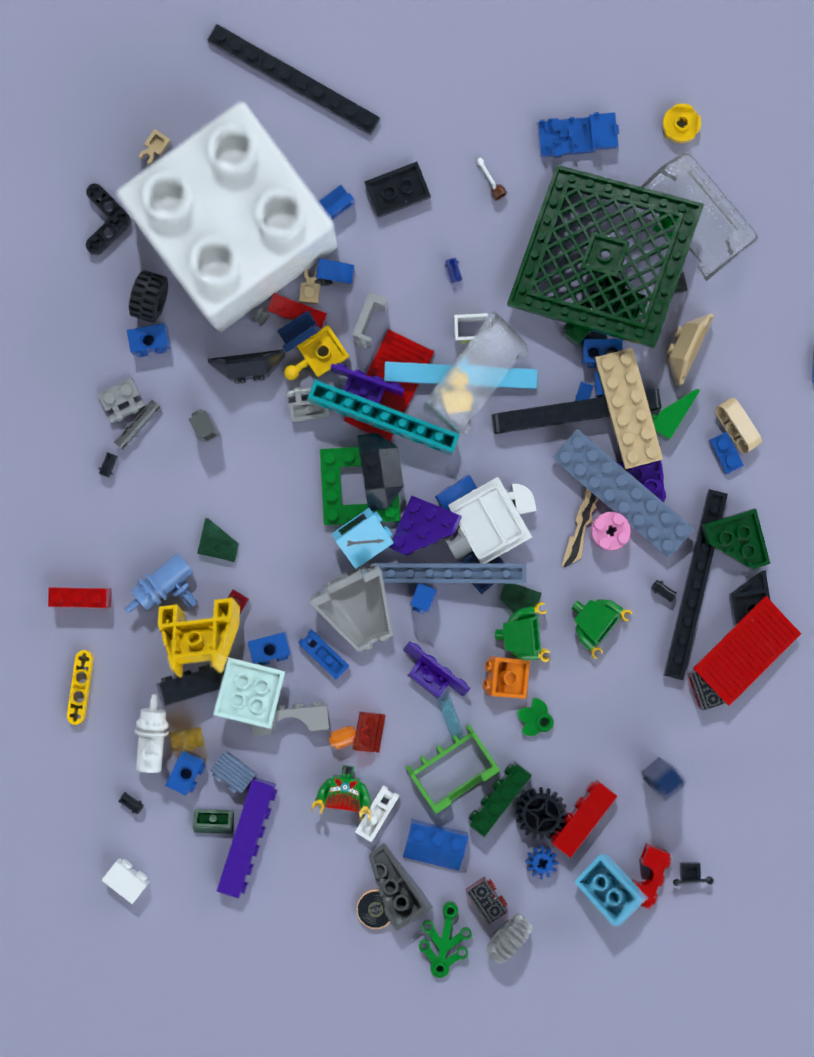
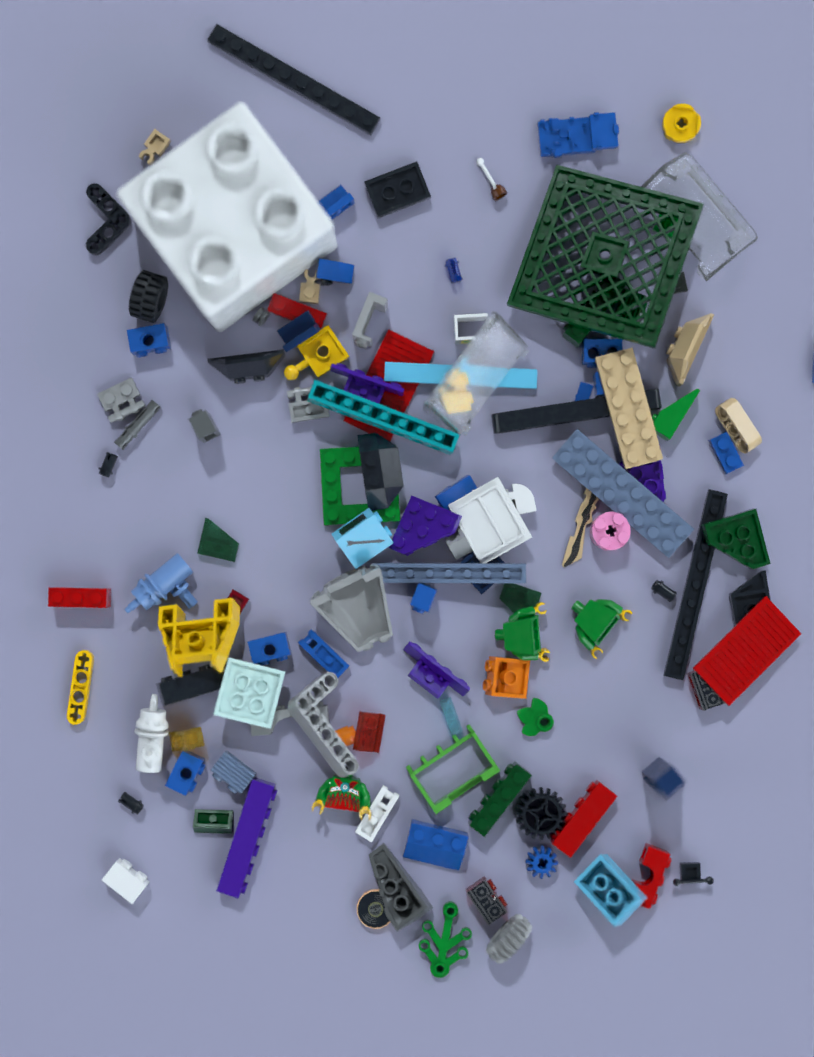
none -> light grey beam [288,672,359,777]

